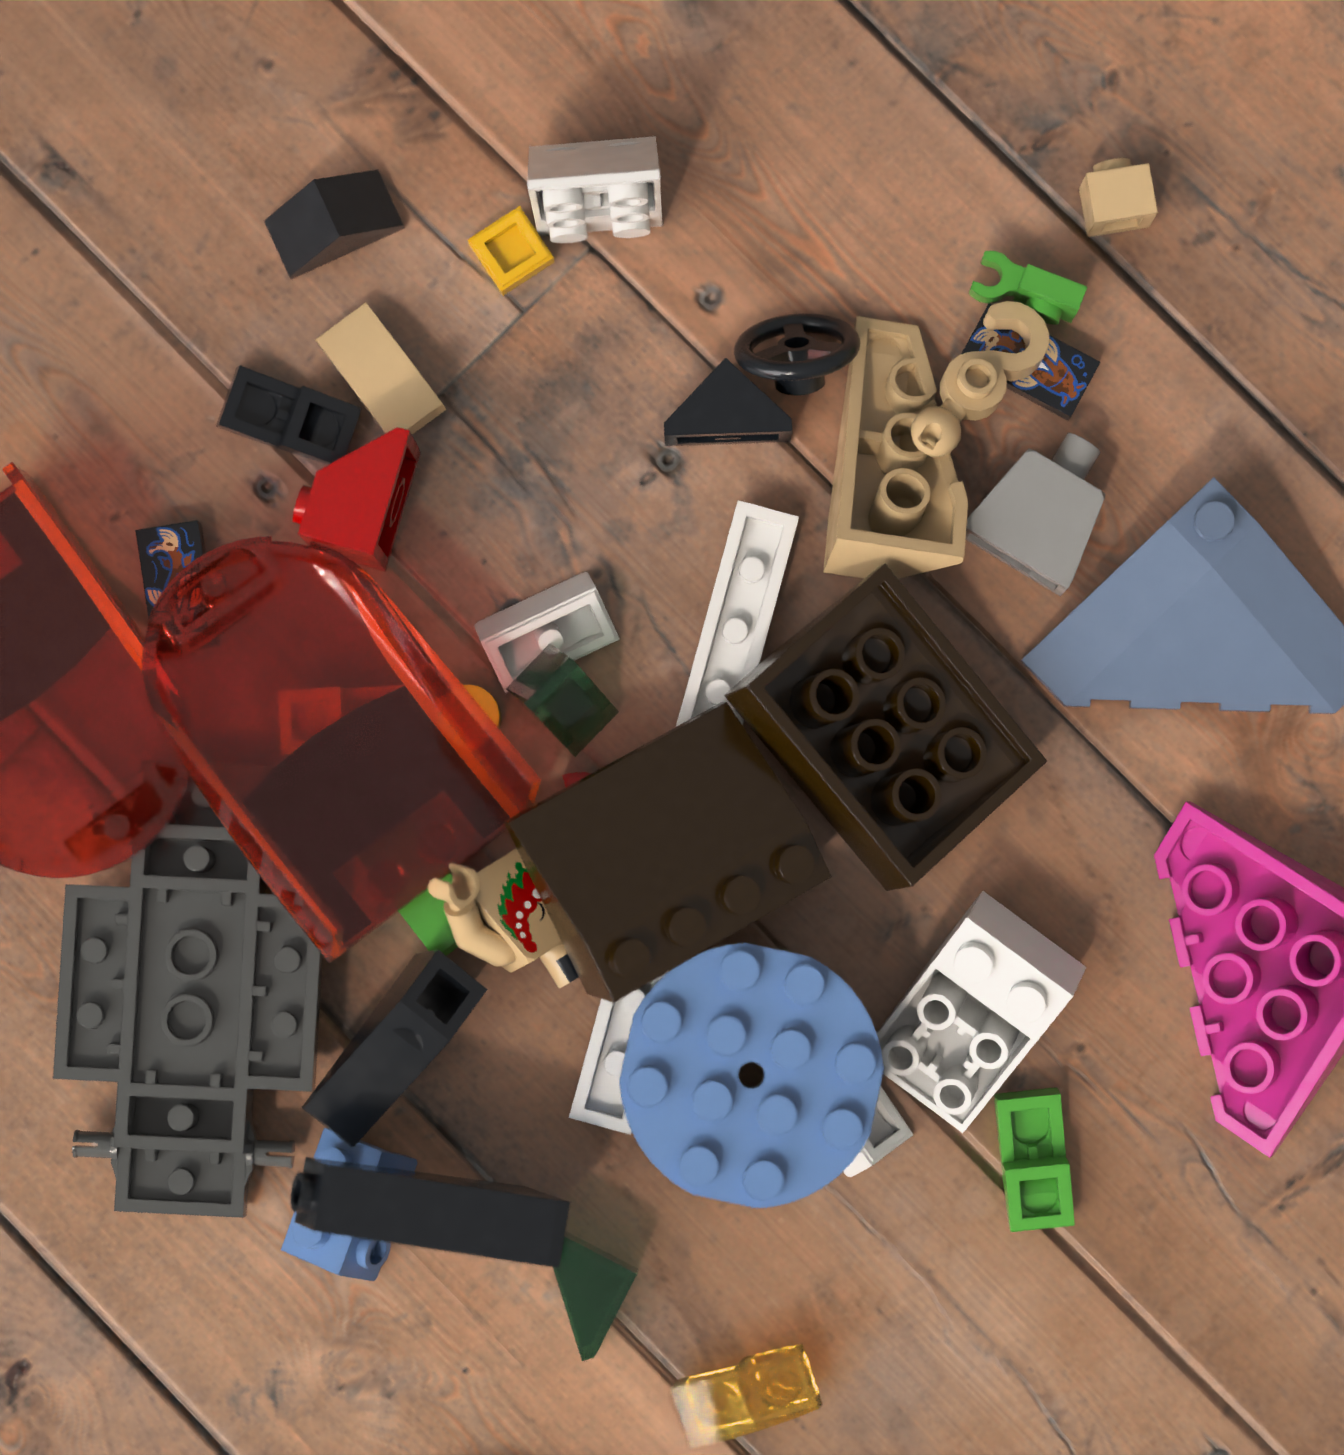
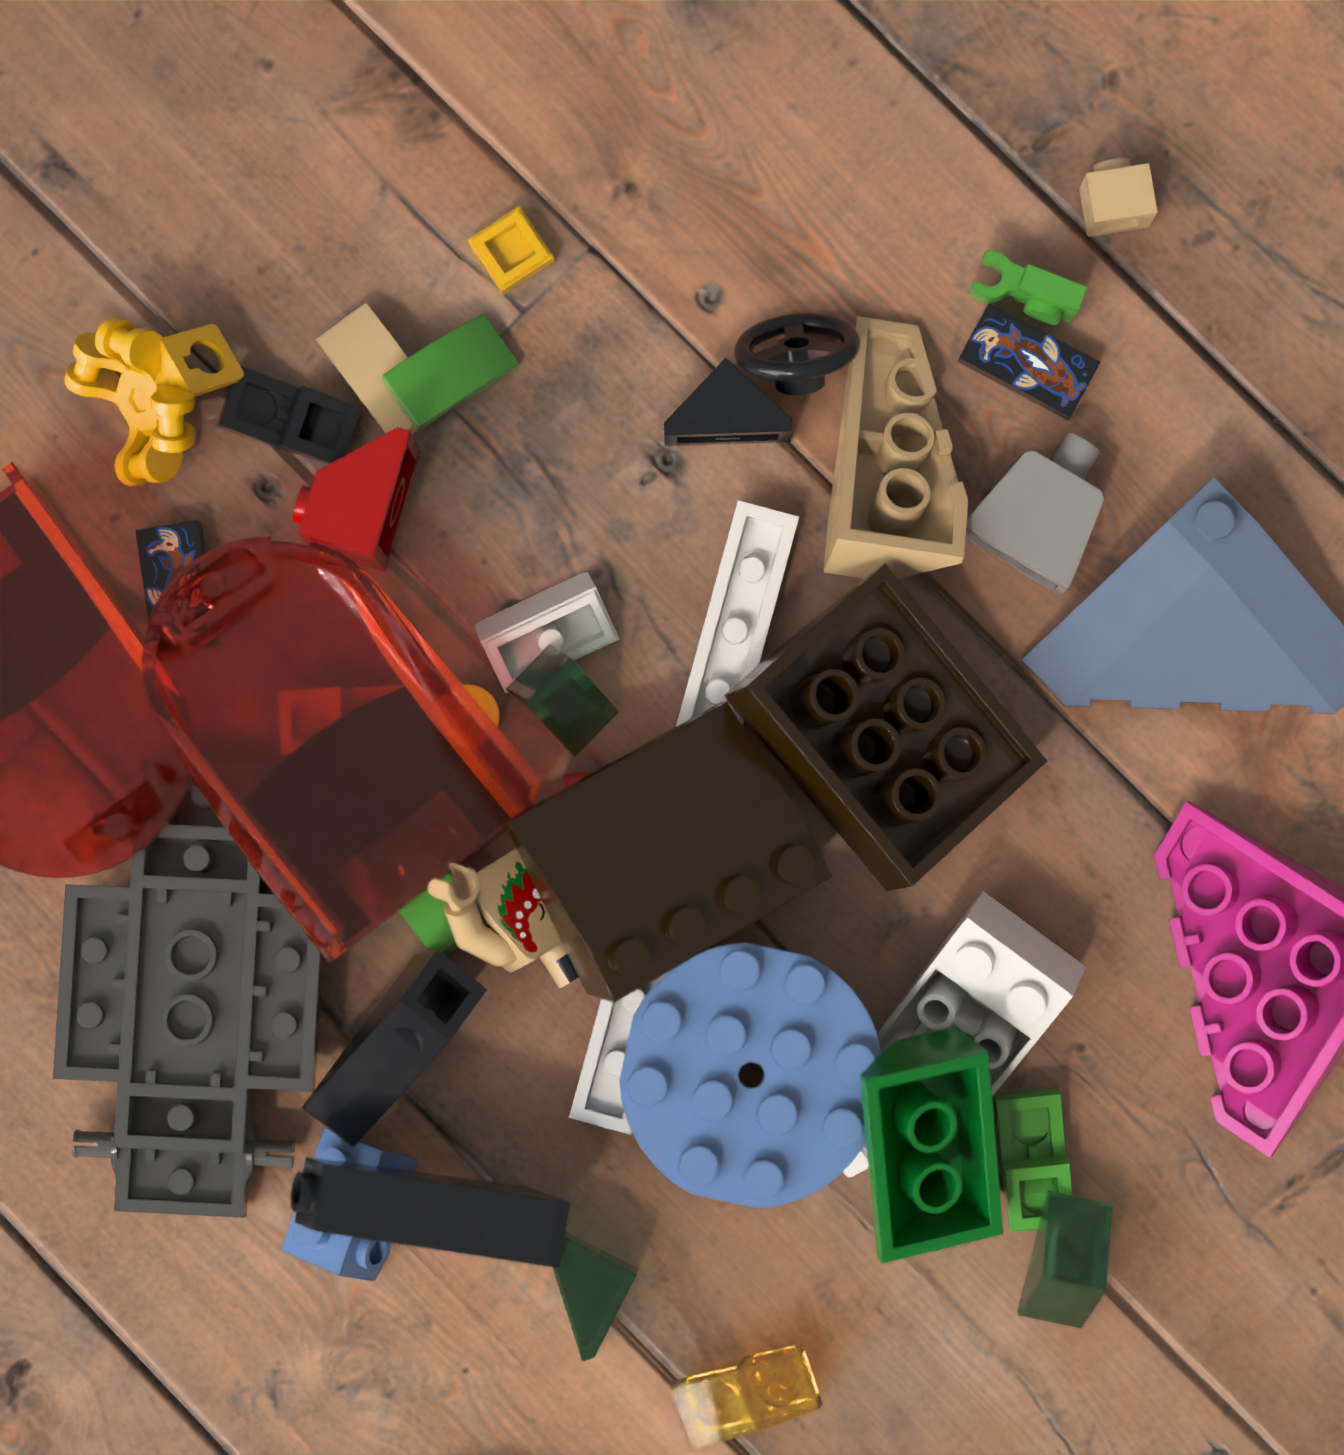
black slope [264,170,404,279] -> none
white slope [527,136,662,243] -> none
tan piece [911,301,1049,457] -> none
none -> yellow piece [64,317,244,487]
none -> bright green slope [381,313,520,431]
none -> green slope [860,1027,1003,1264]
none -> clear green slope [1017,1191,1112,1328]

